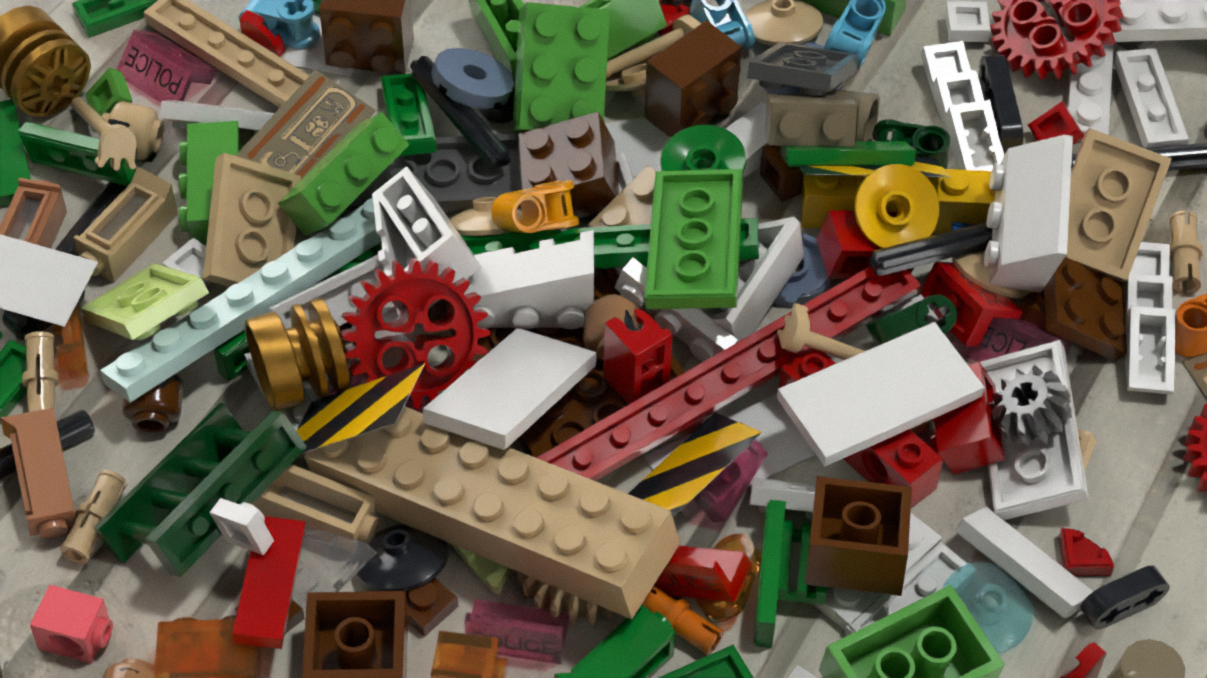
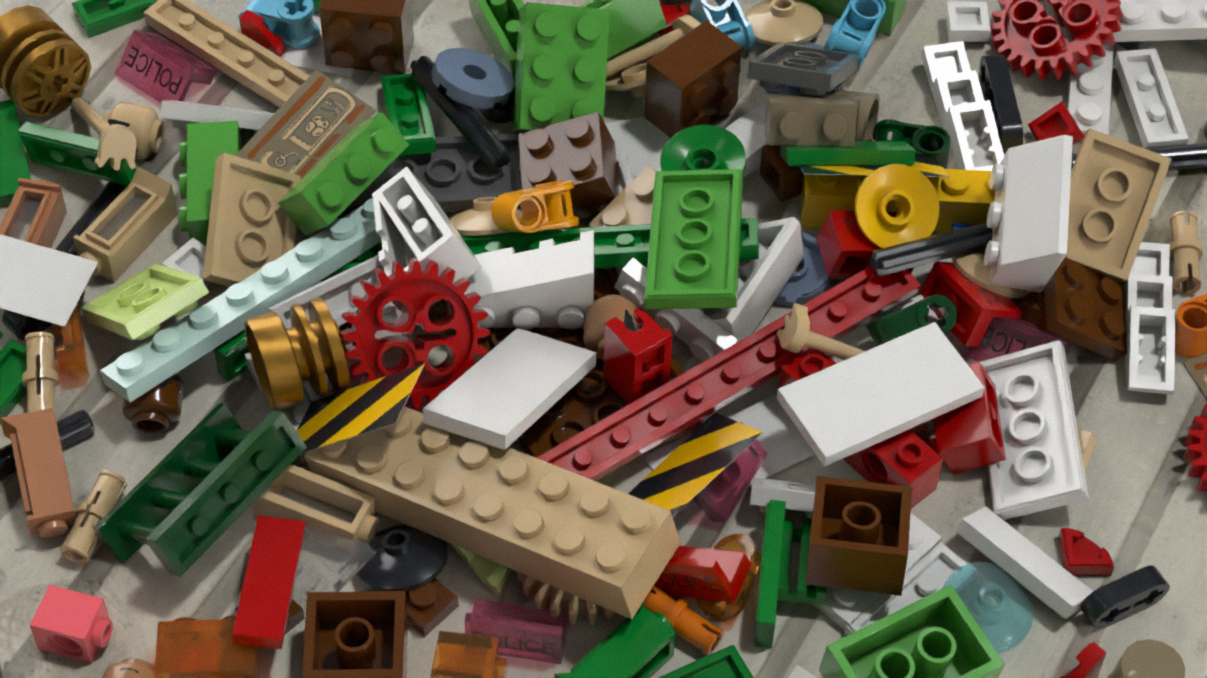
bright green plate [85,67,133,116] -> none
white plate [209,498,274,555] -> none
flat silver gear [992,365,1072,447] -> none

